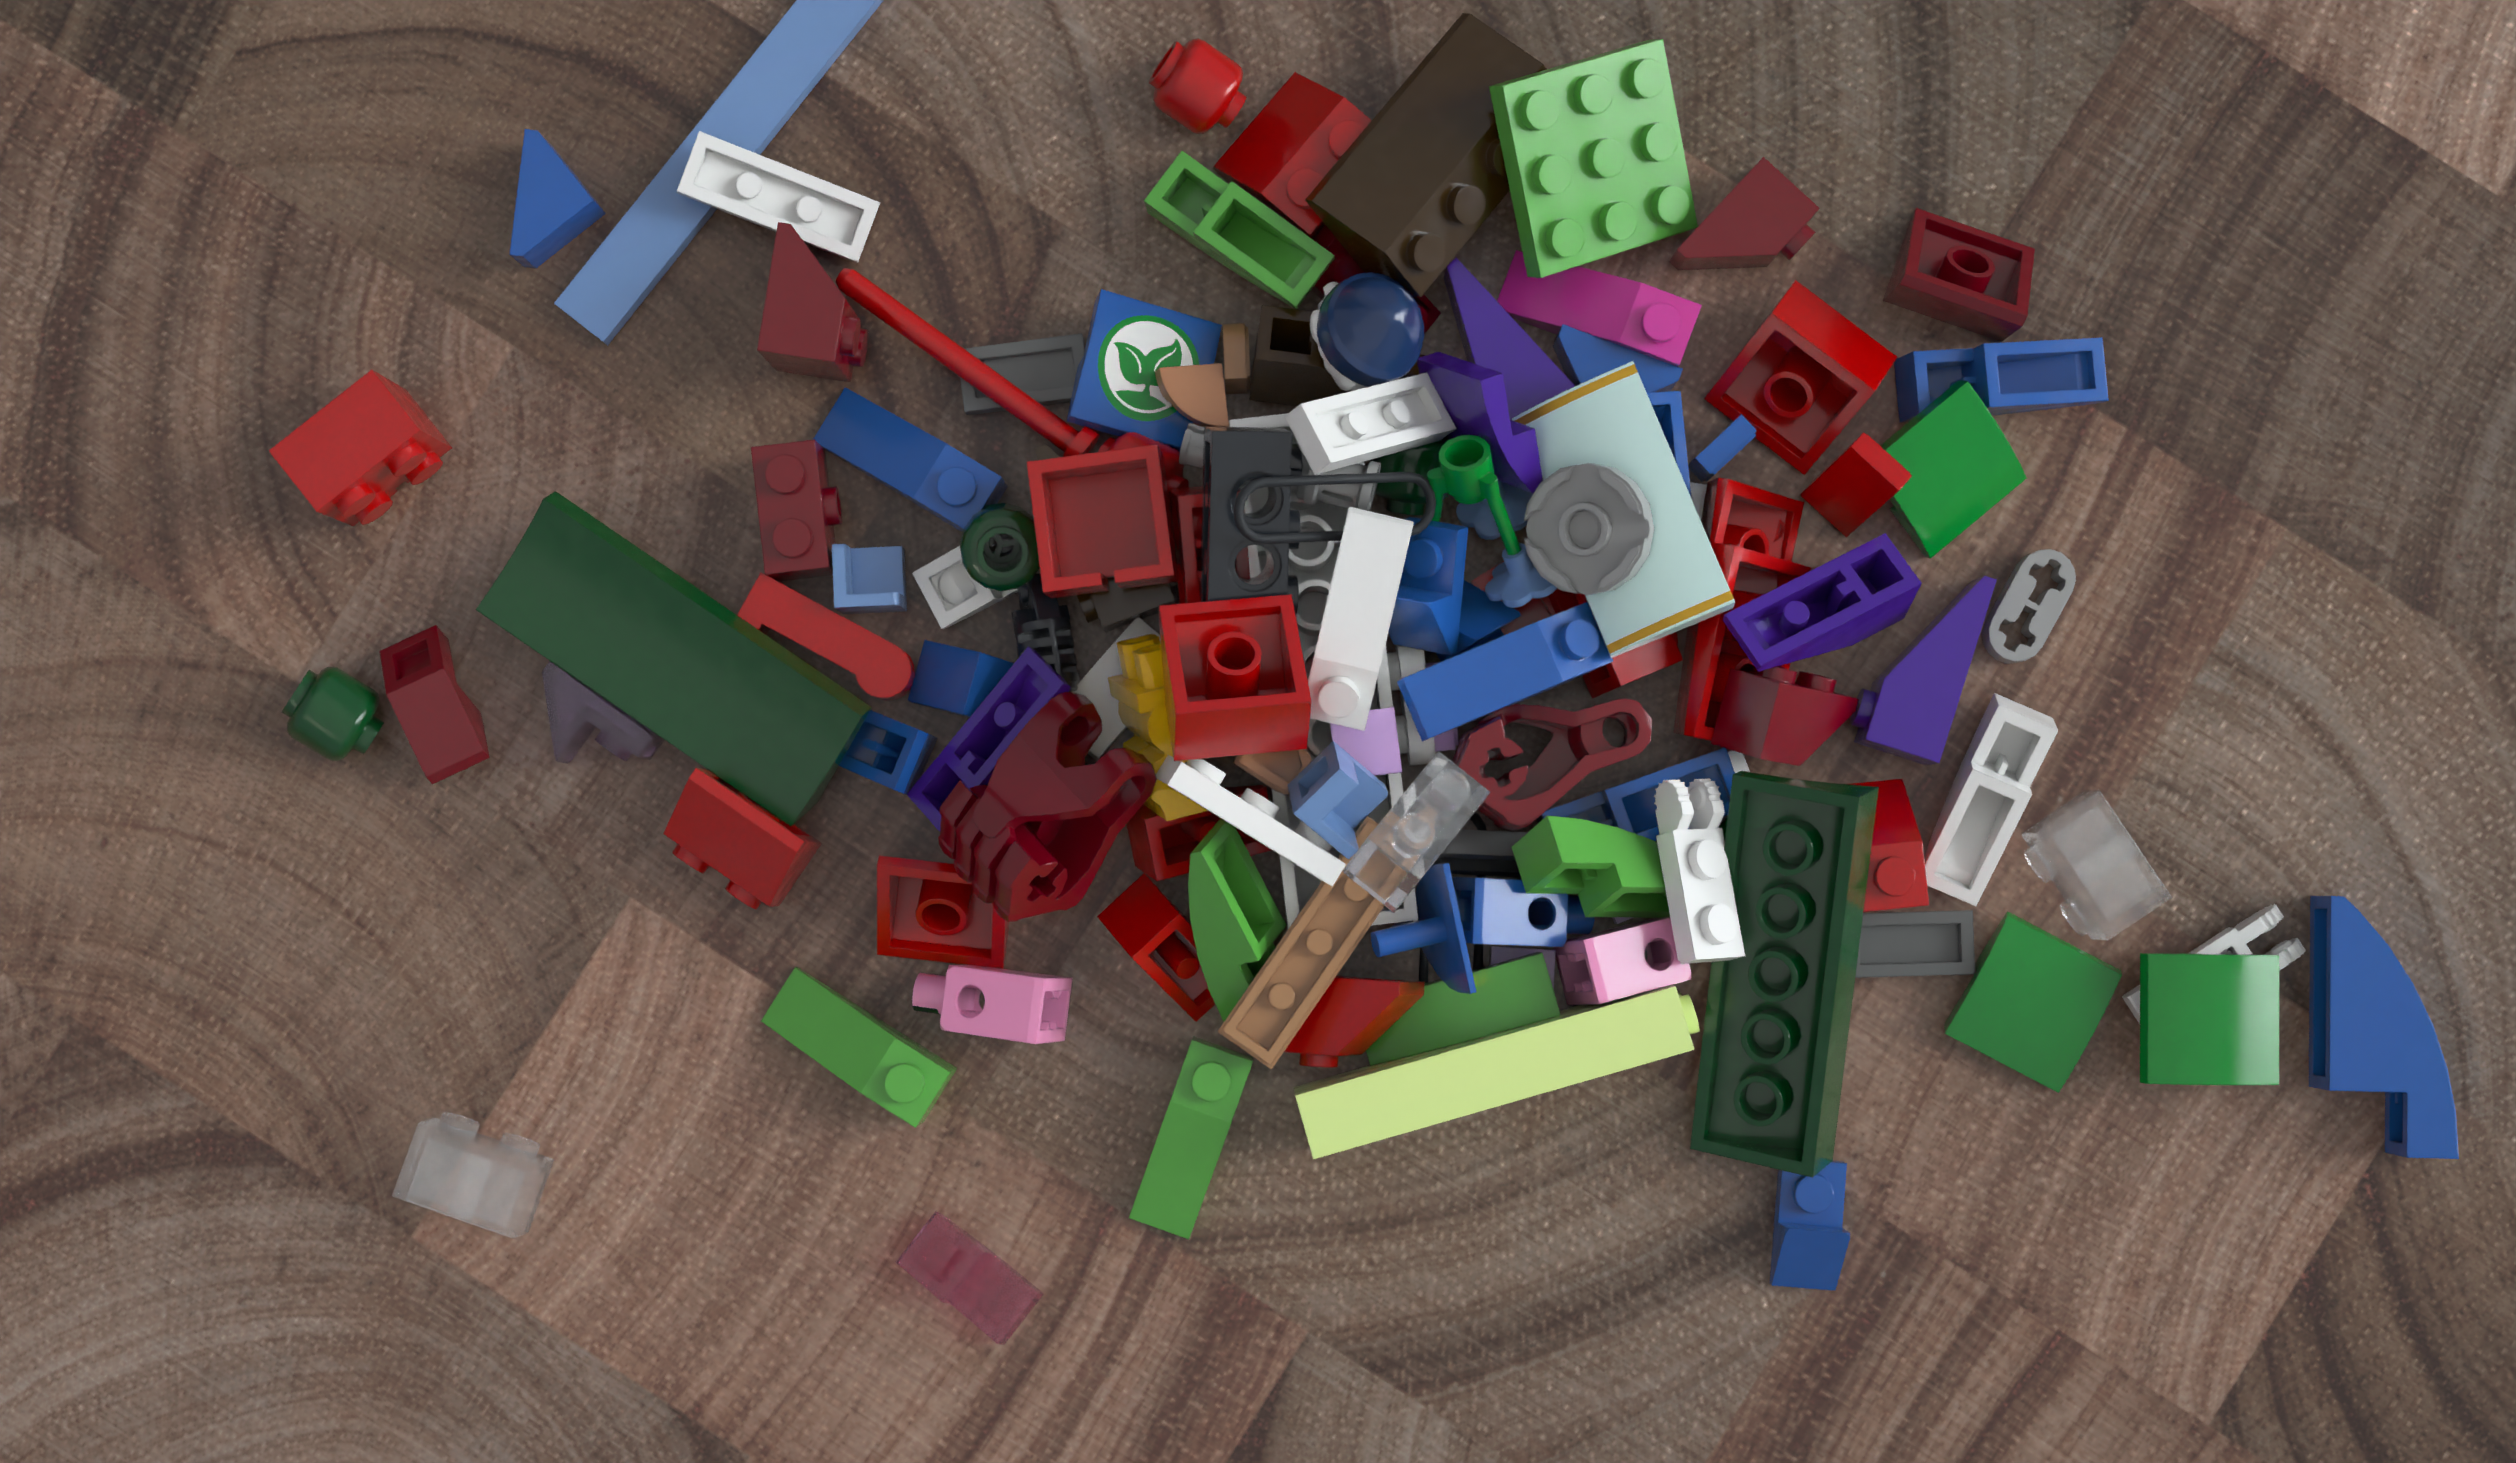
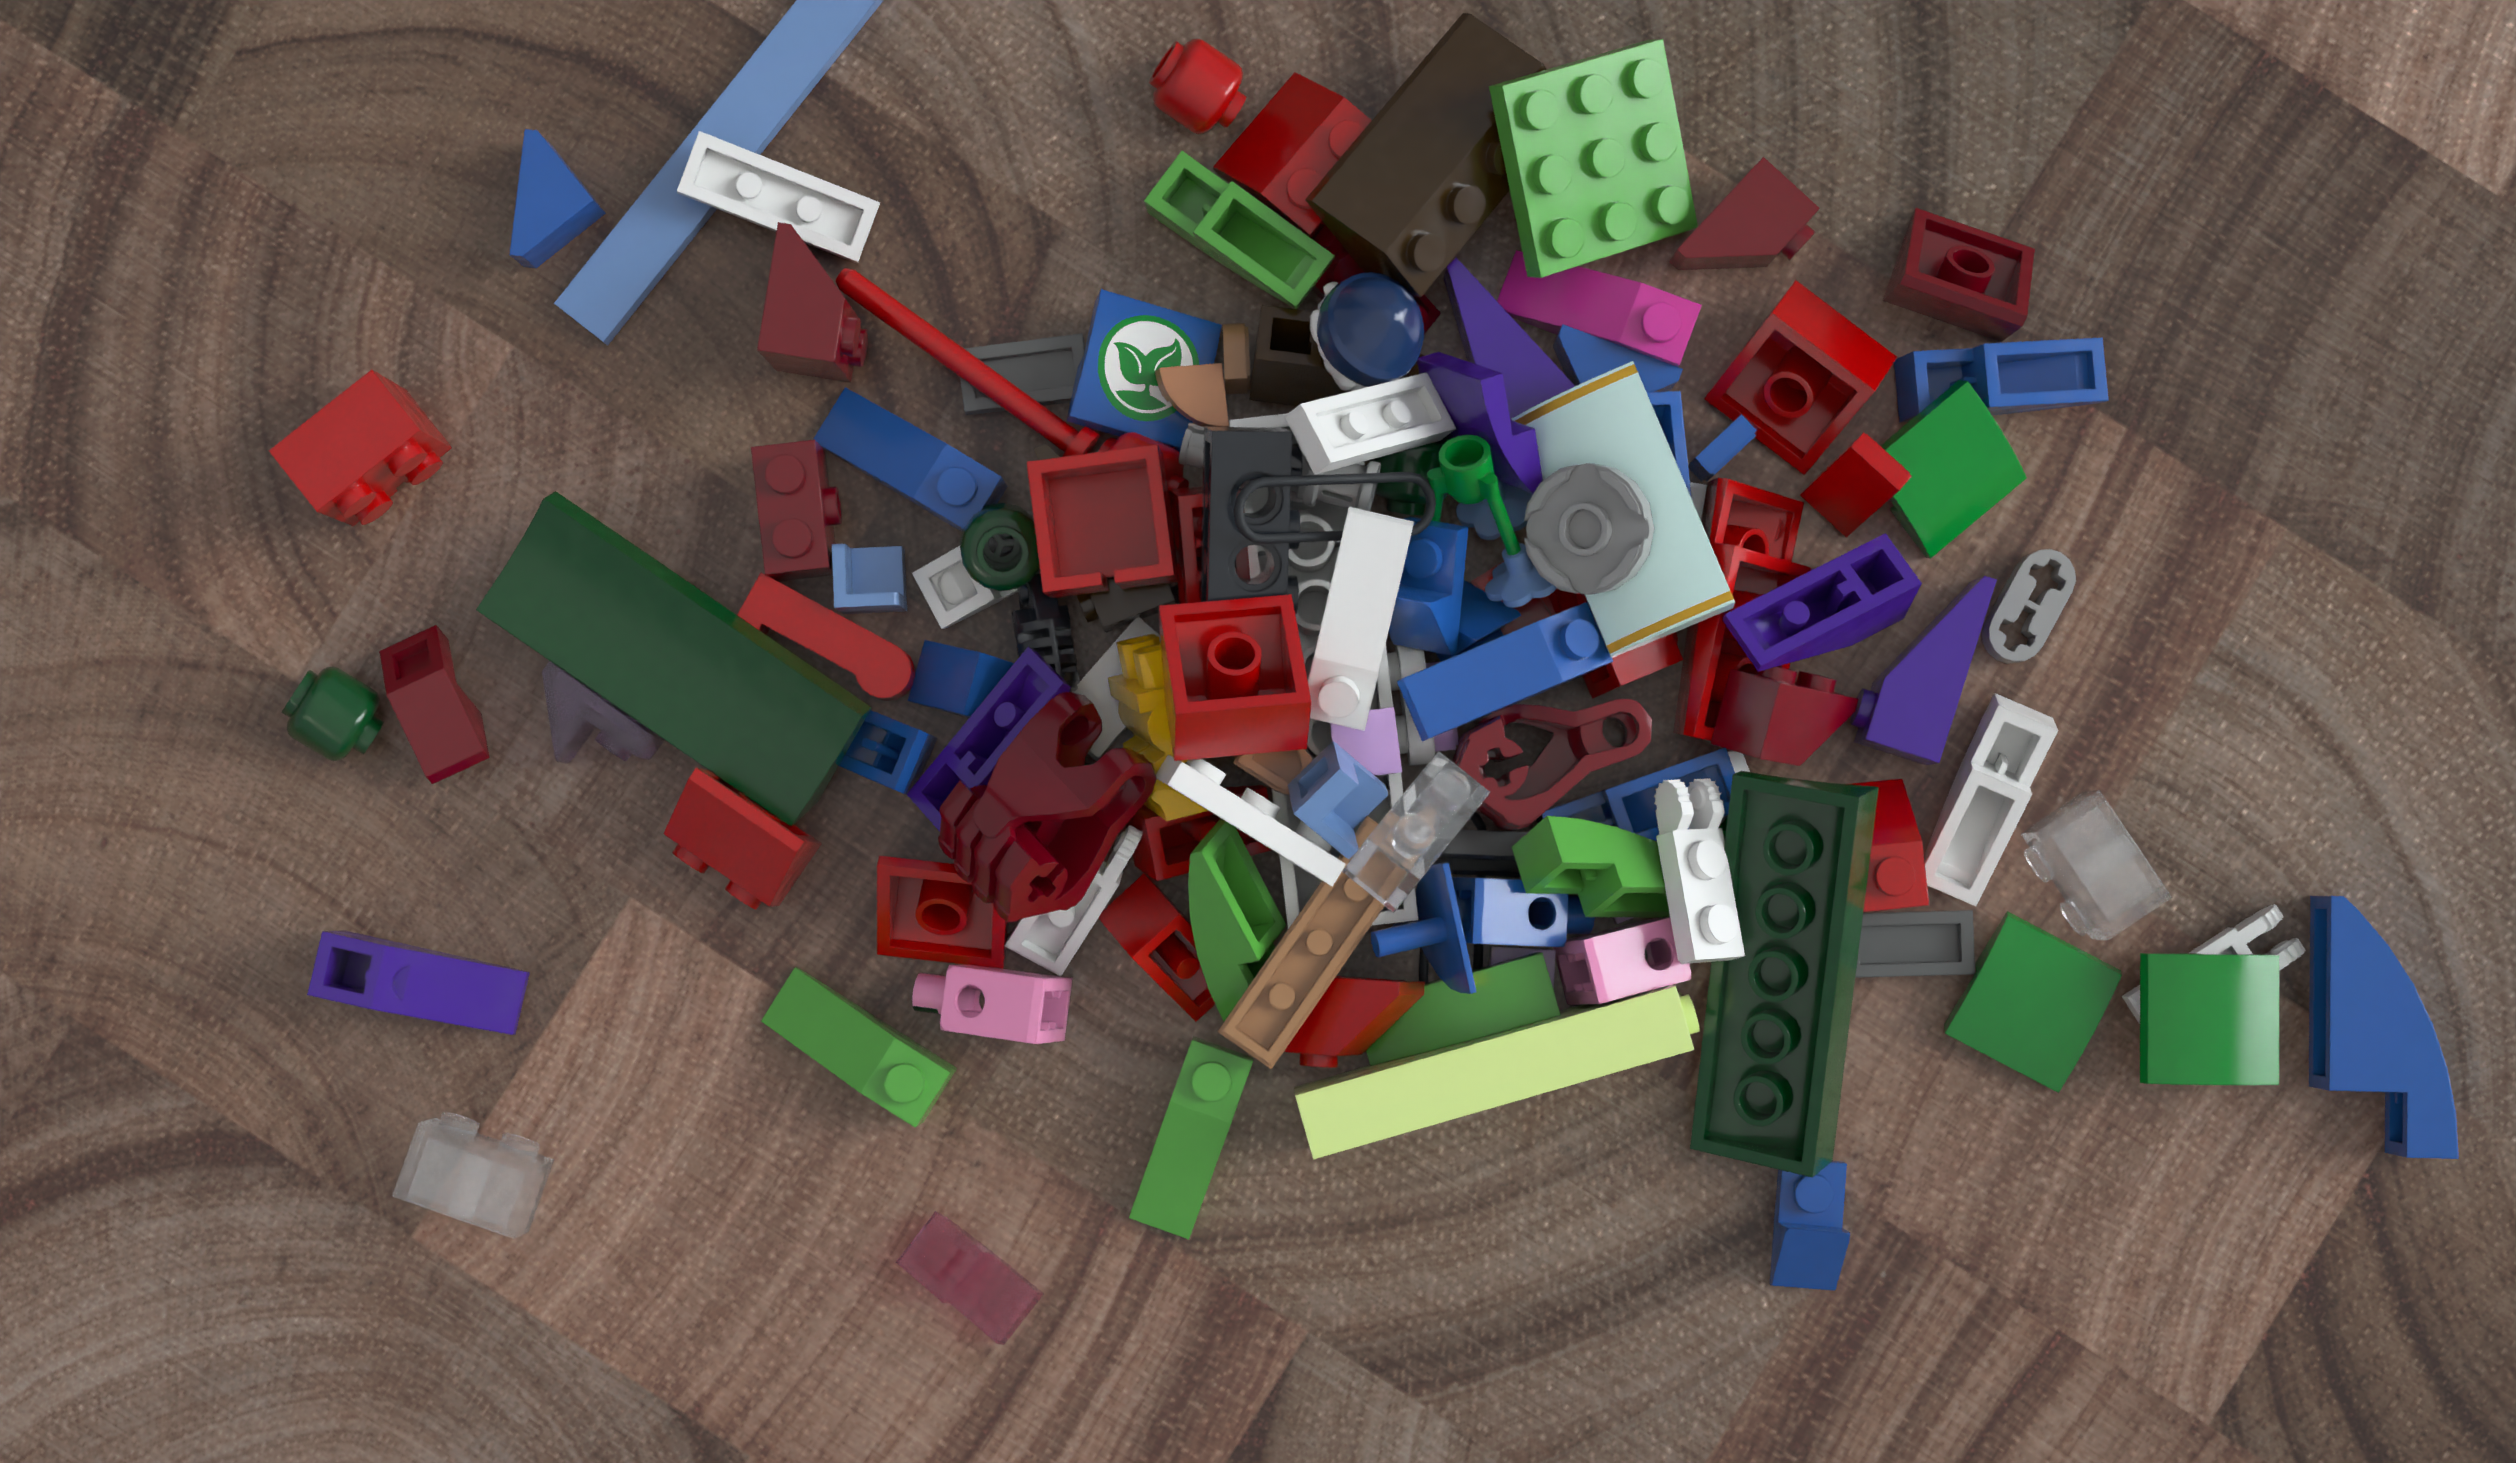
none -> dark purple slope [307,930,530,1035]
none -> white hinge [1005,825,1143,976]

